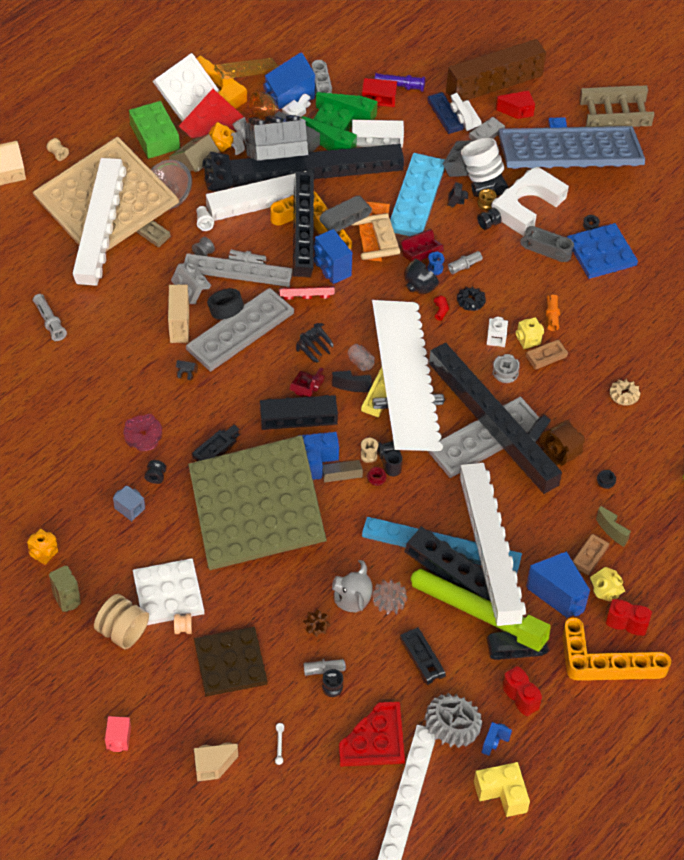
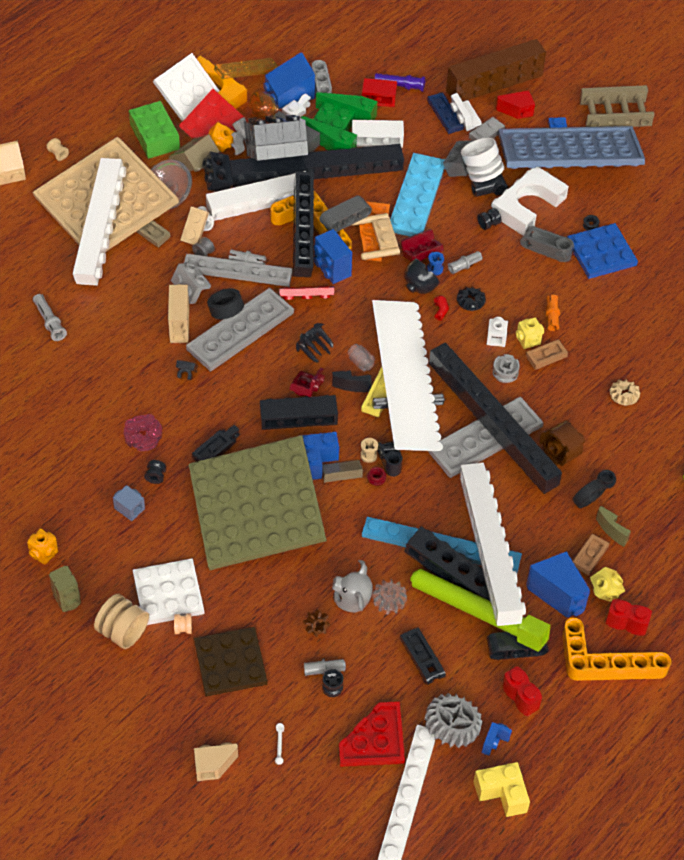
coral brick [105,716,131,752] -> none
black tile [447,182,468,208] -> none
pearl gold wheel [478,189,496,211] -> none
black beam [527,413,551,442] -> none
none -> tan plate [181,206,209,245]
none -> black tyre [573,479,606,508]

